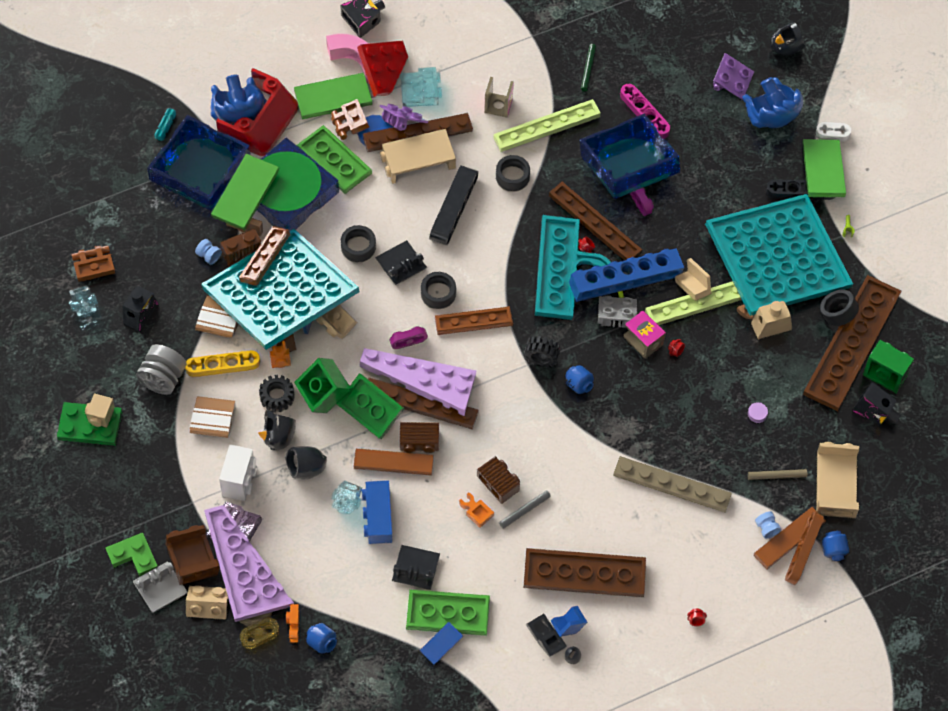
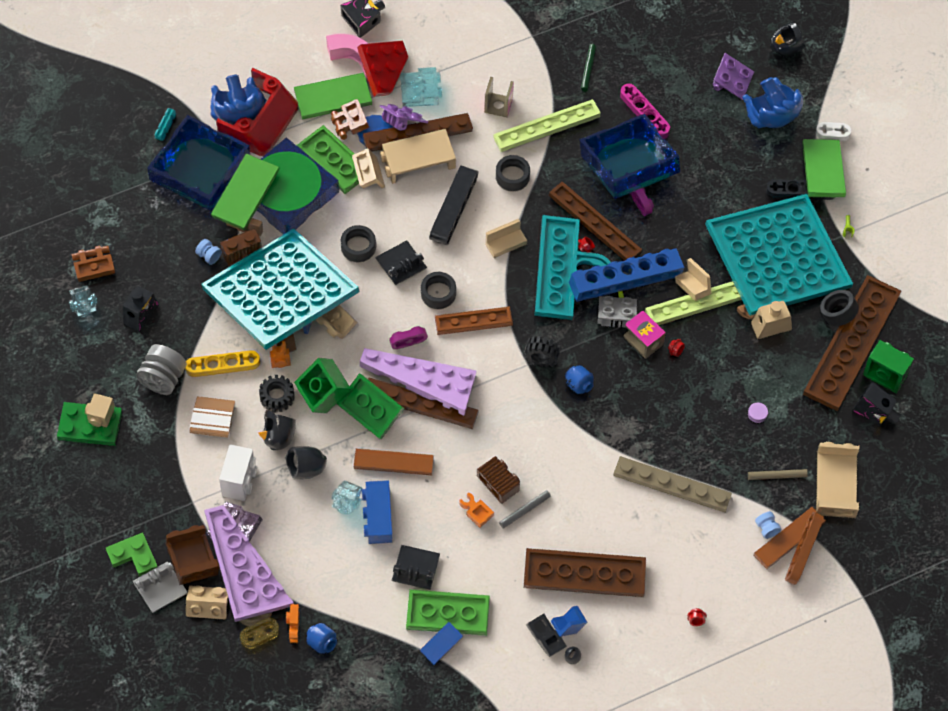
slope [195,296,238,338] -> none
tile [239,226,290,286] -> none
reddish brown brick [400,422,439,453] -> none
blue head [822,531,849,561] -> none
none -> tan panel [352,148,385,189]
none -> tan panel [485,219,527,258]

